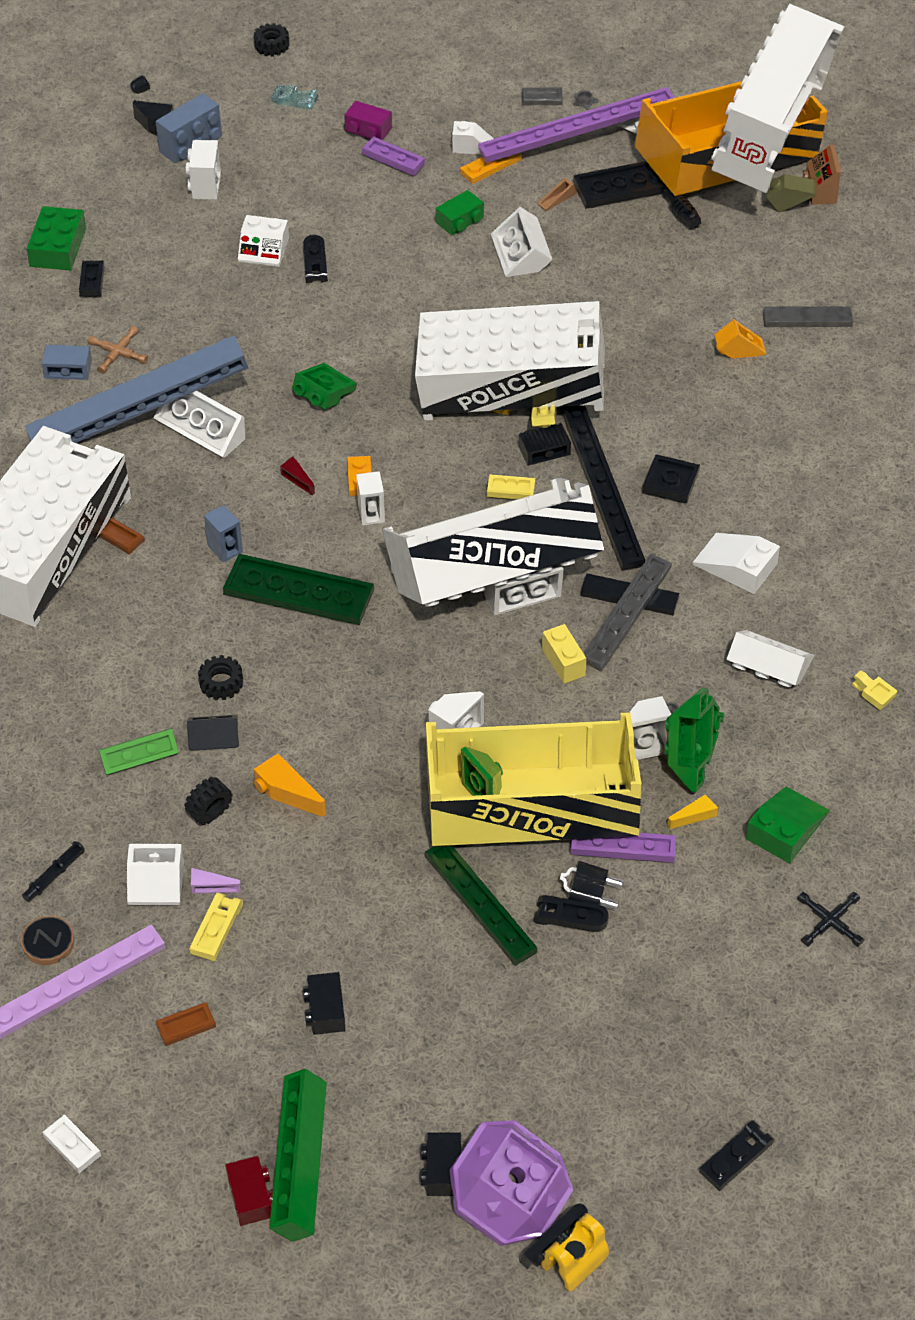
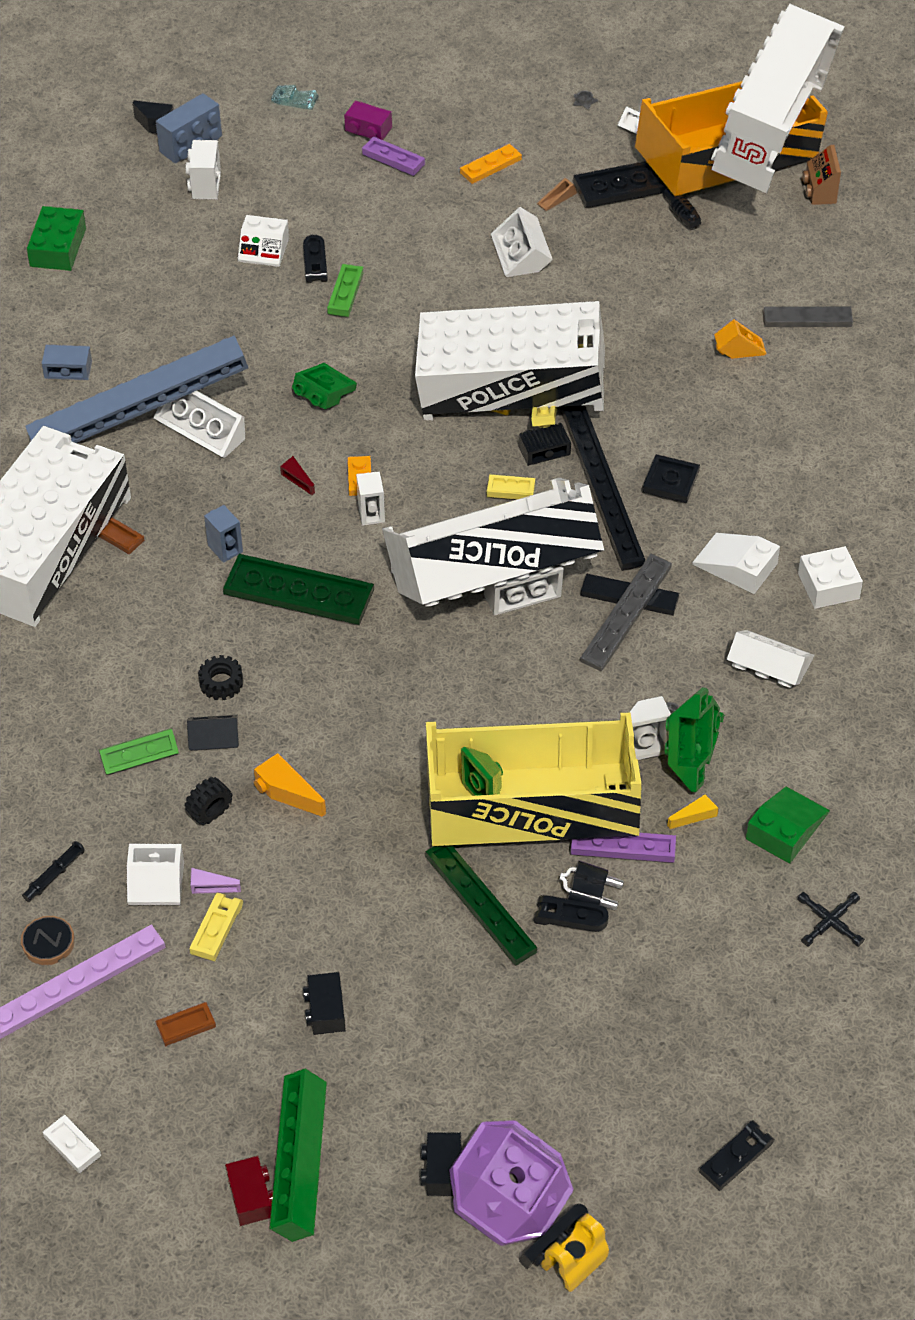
black plate [79,261,105,297] -> none
medium nougat piece [88,326,148,374] -> none
black piece [130,75,151,94] -> none
black tyre [254,23,289,57] -> none
white slope [428,691,484,729] -> none
green brick [435,190,484,236] -> none
white slope [452,121,494,154] -> none
medium lavender plate [478,87,674,163] -> none
flat silver tile [522,87,563,105] -> none
light yellow brick [542,624,587,684] -> none
olive slope [766,174,816,212] -> none
light yellow plate [852,670,898,711] -> none
none -> bright green plate [327,264,364,317]
none -> white brick [798,546,863,609]

